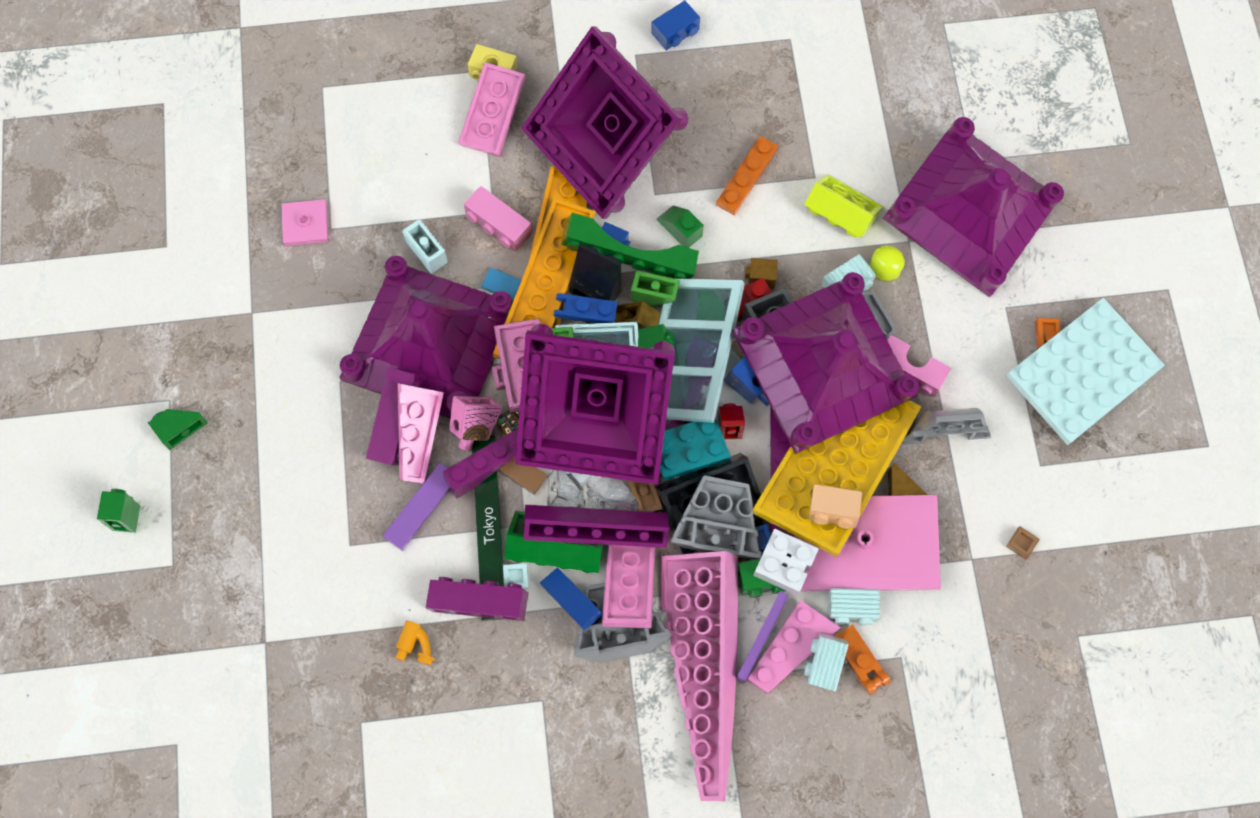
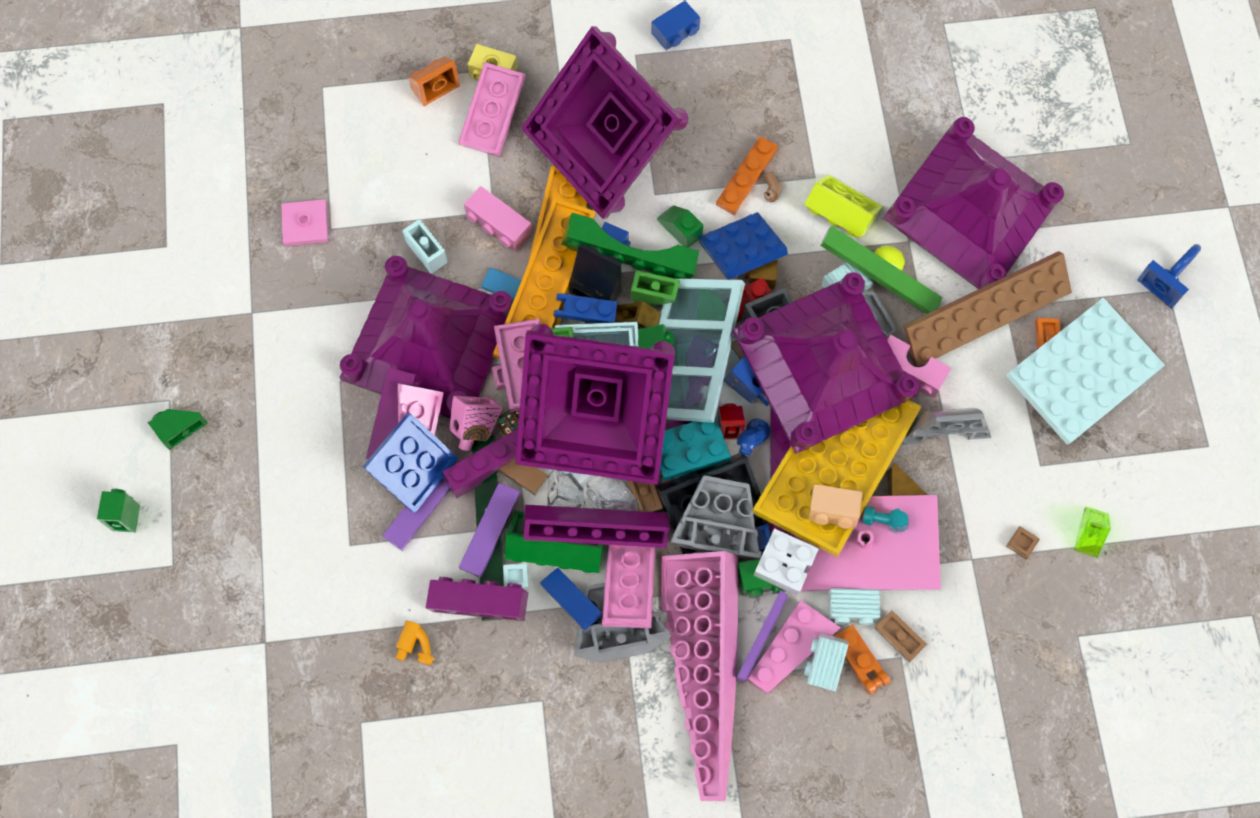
none -> plate [362,413,459,513]
none -> orange slope [408,56,460,106]
none -> medium lavender tile [459,483,521,578]
none -> blue plate [699,212,788,280]
none -> blue arm [736,418,770,455]
none -> medium nougat arm [763,171,782,202]
none -> bright green tile [820,226,943,314]
none -> teal leg [863,506,908,533]
none -> medium nougat plate [874,610,927,663]
none -> medium nougat plate [903,251,1072,367]
none -> clear neon green slope [1074,506,1111,558]
none -> blue tile [1137,244,1201,309]

